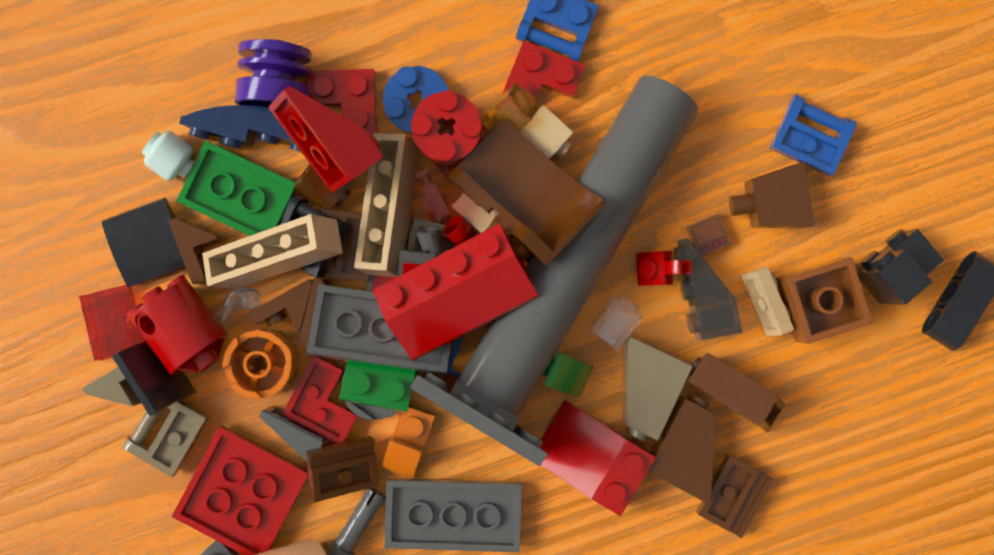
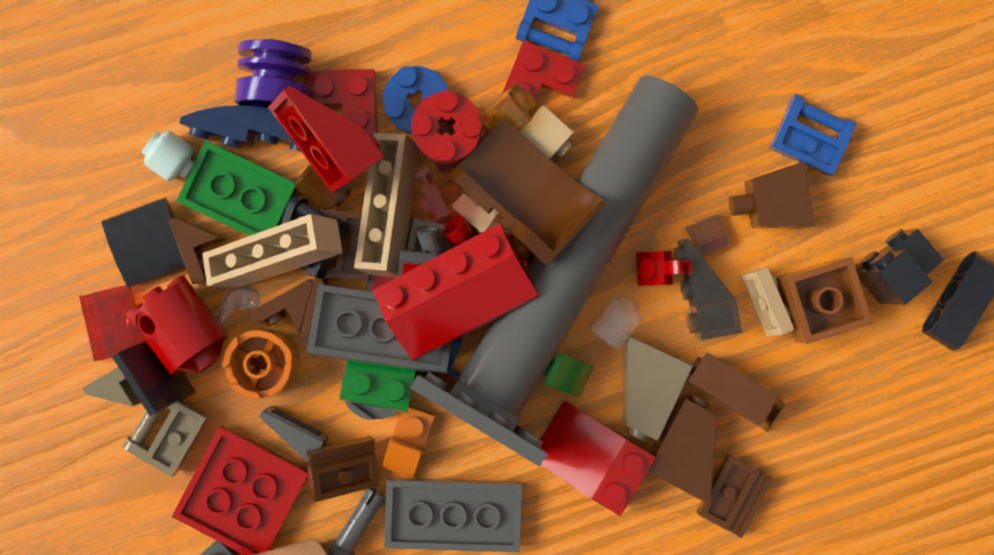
red plate [282,356,358,443] -> none

